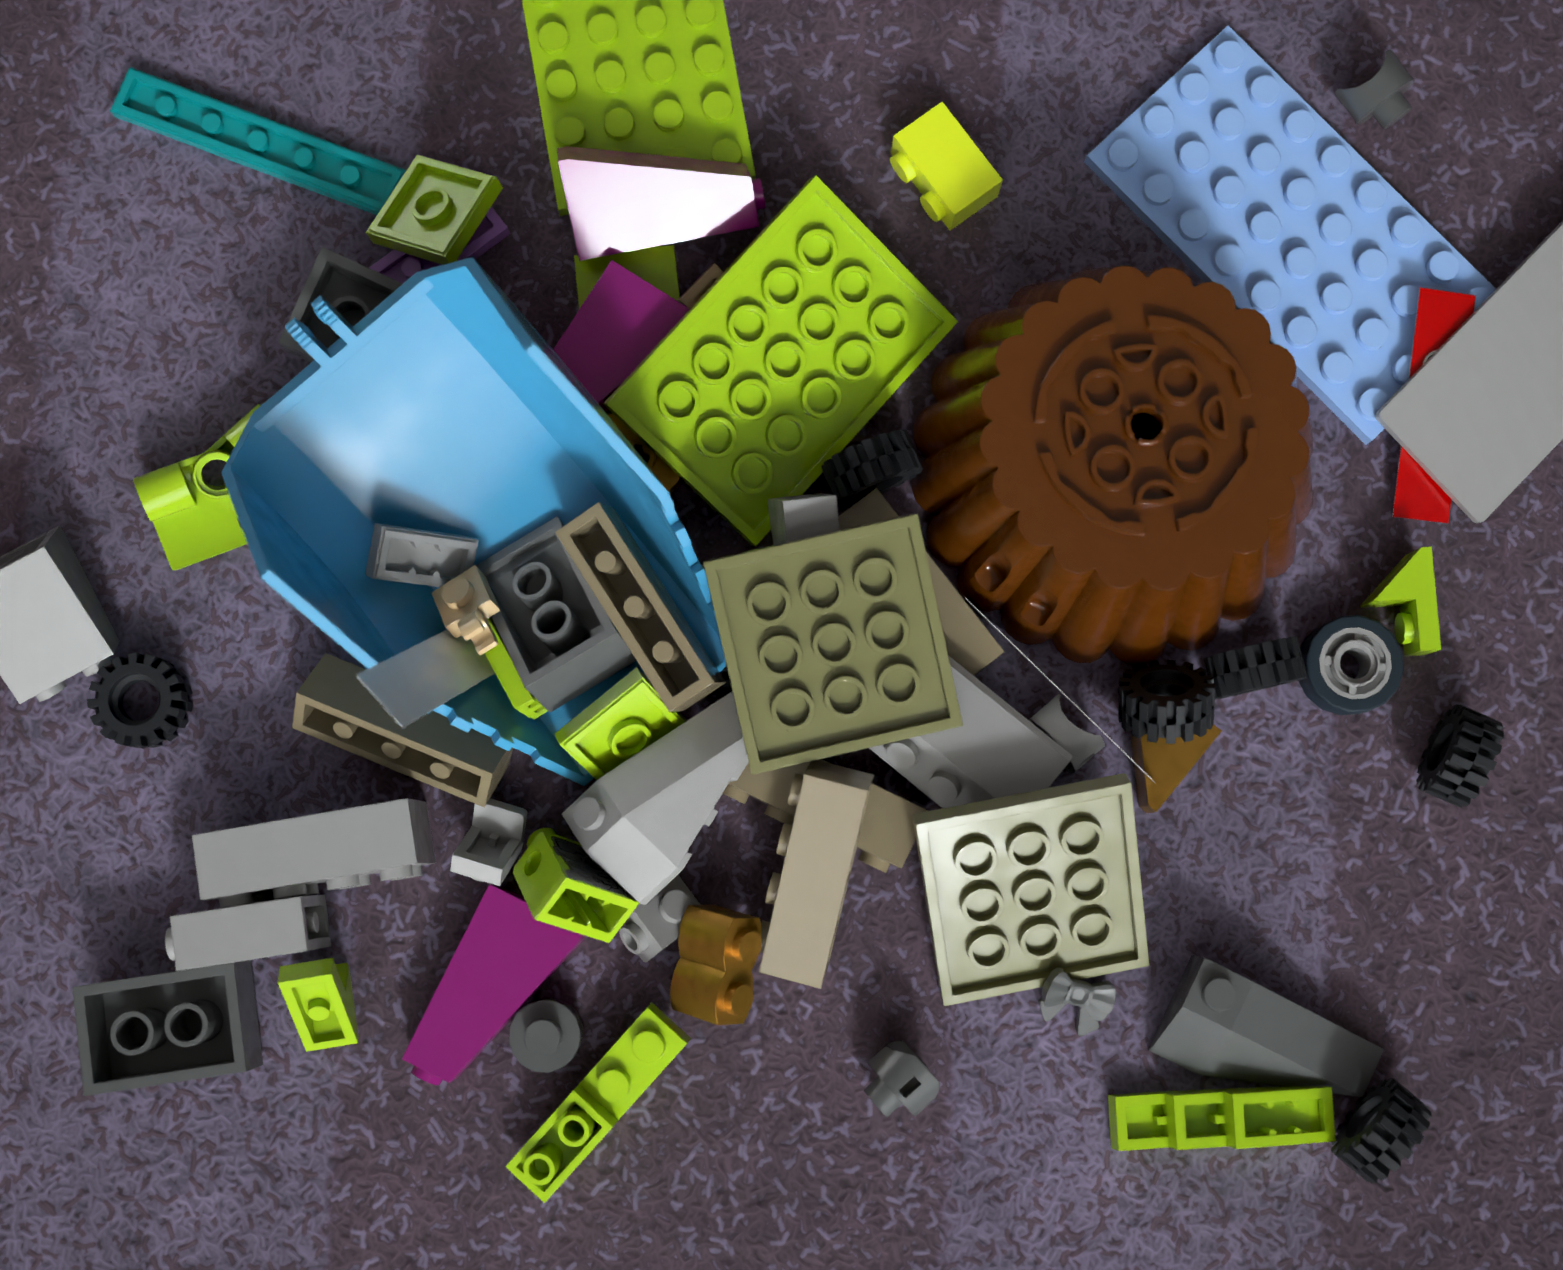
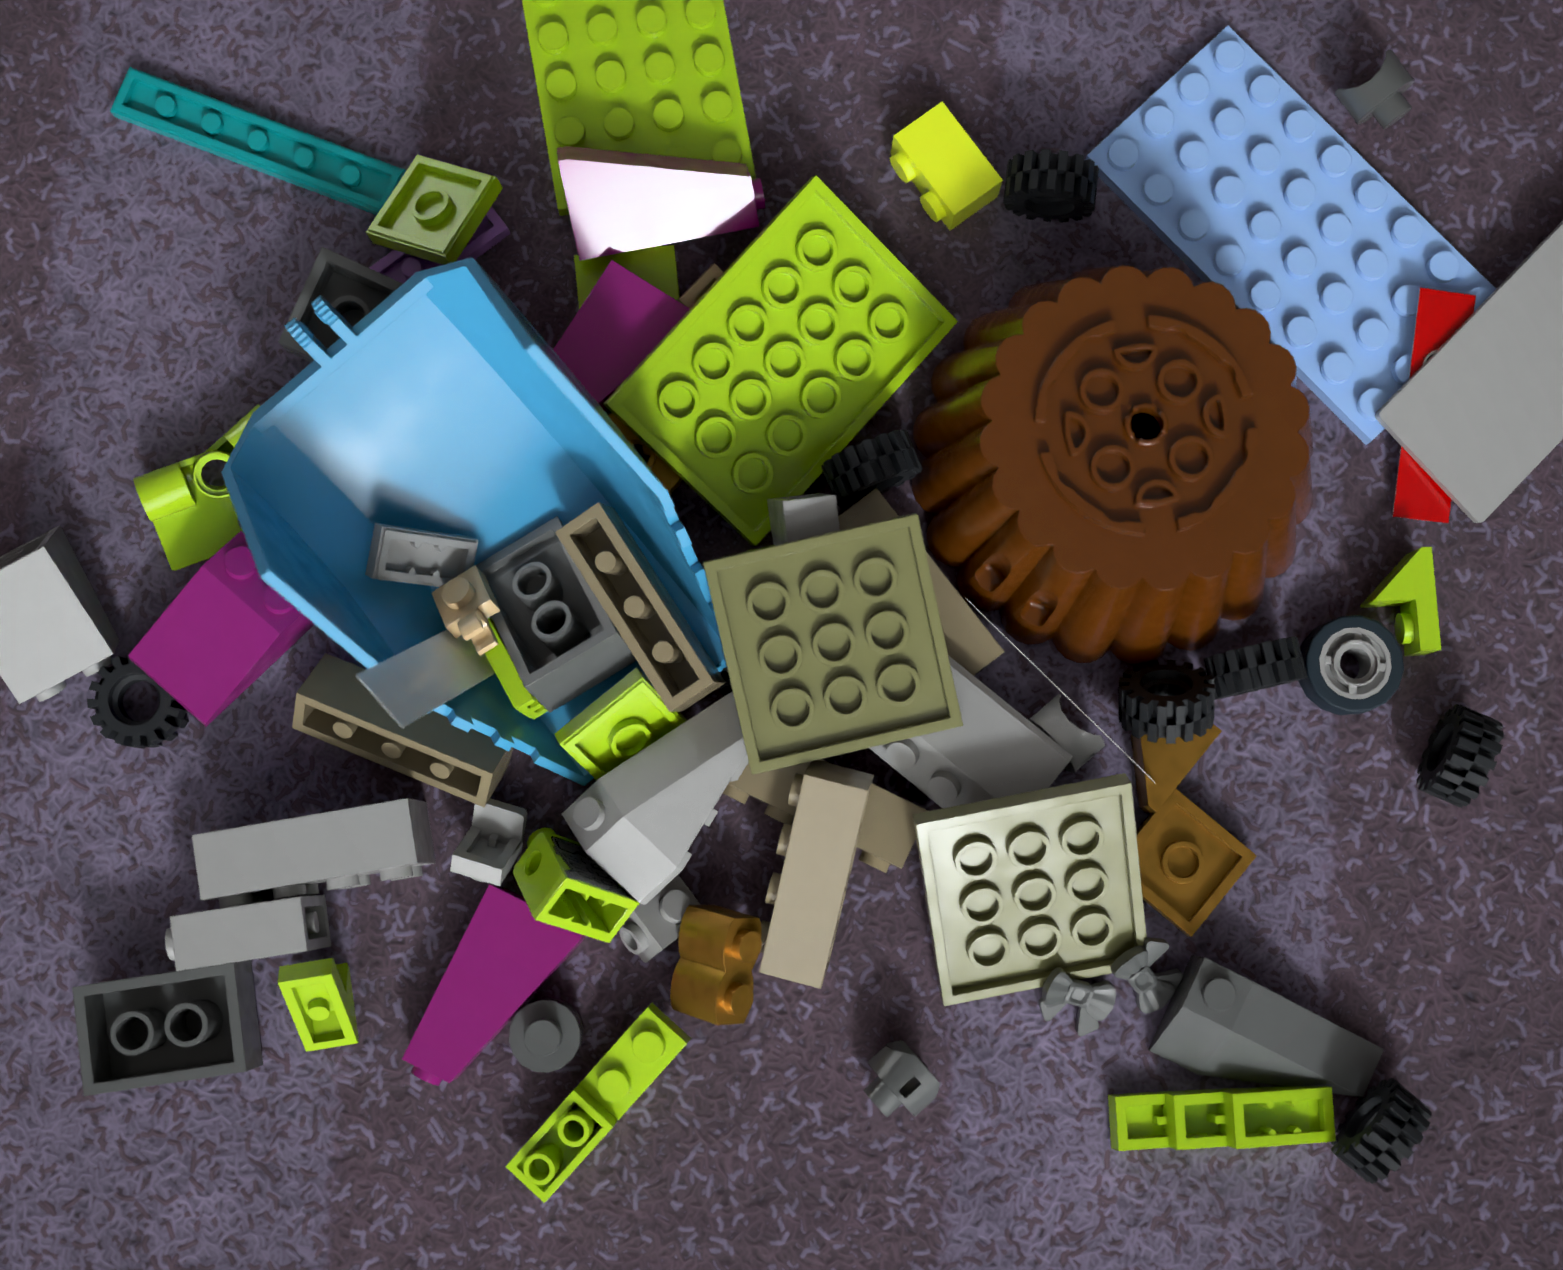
none -> magenta slope [128,531,315,727]
none -> black tyre [1003,149,1099,223]
none -> dark grey piece [1110,937,1183,1014]
none -> pearl gold plate [1136,789,1257,937]

